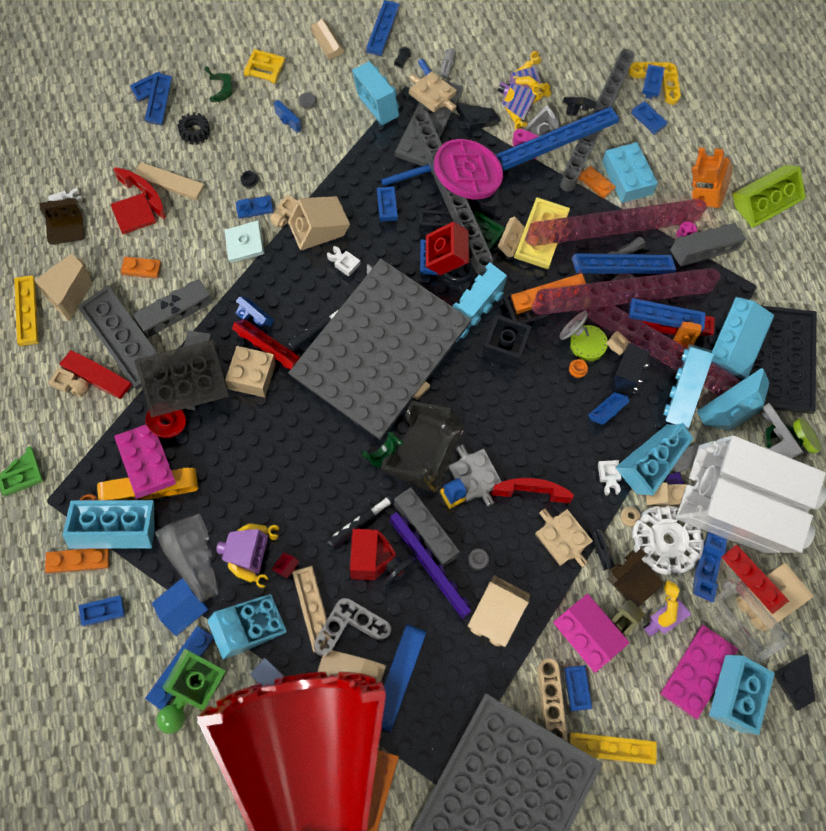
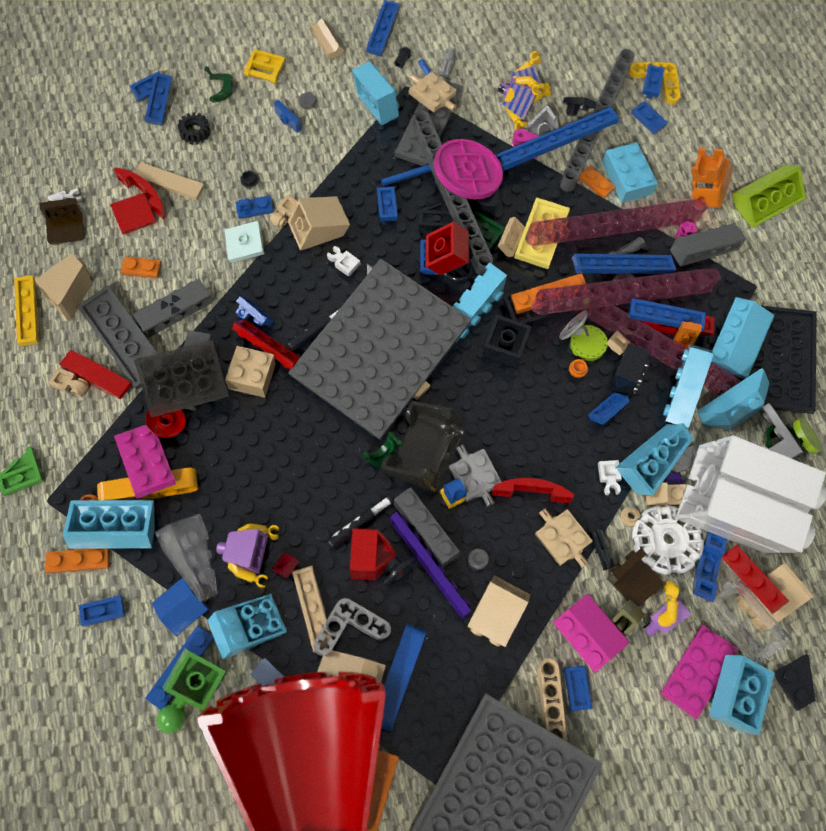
black wing [456,103,500,130] -> none
yellow plate [569,732,657,765] -> none

